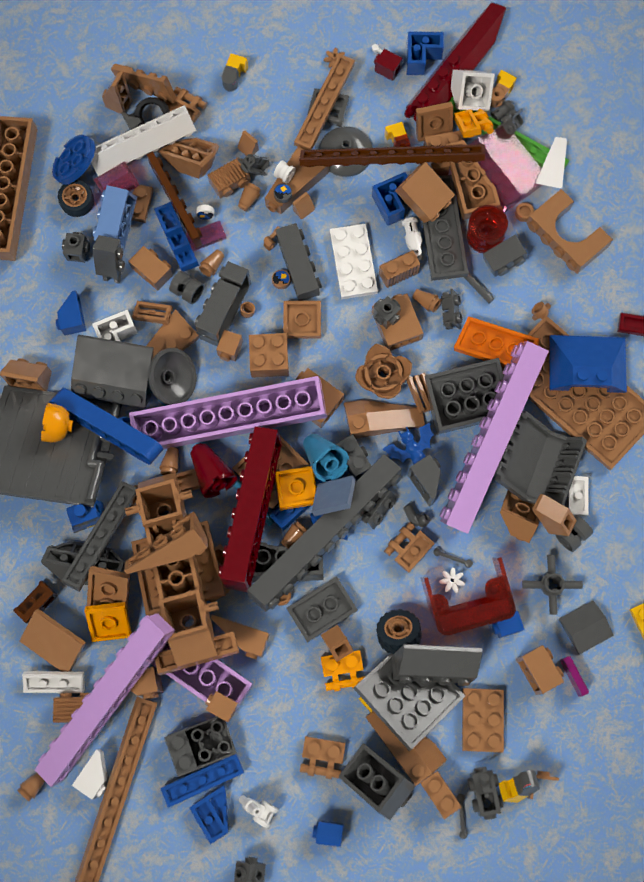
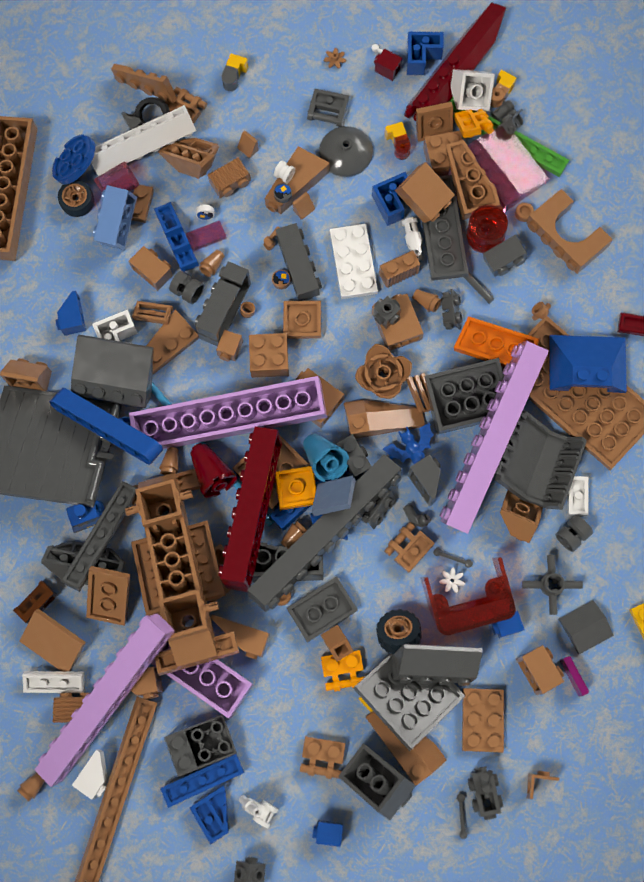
light orange cylinder [41,403,73,442] -> none
dark grey brick [62,232,90,262] -> none
light orange tile [84,602,132,642] -> none
dark grey hinge [92,235,125,284] -> none
medium nougat slope [102,71,132,114] -> none
medium nougat wedge [124,511,208,574] -> none
reddish brown plate [146,152,203,248] -> none
dark grey dish [148,348,197,405] -> none
medium nougat brick [205,691,239,722] -> none
dark grey hinge [237,154,270,176] -> none
medium nougat cone [238,183,261,211] -> none
medium nougat plate [294,54,355,150] -> none
reddish brown plate [299,144,485,167] -> none
medium nougat brick [421,771,462,819] -> none
leg [498,770,540,803] -> none
medium nougat slope [532,494,577,536] -> none
white sticker [536,137,567,188] -> none

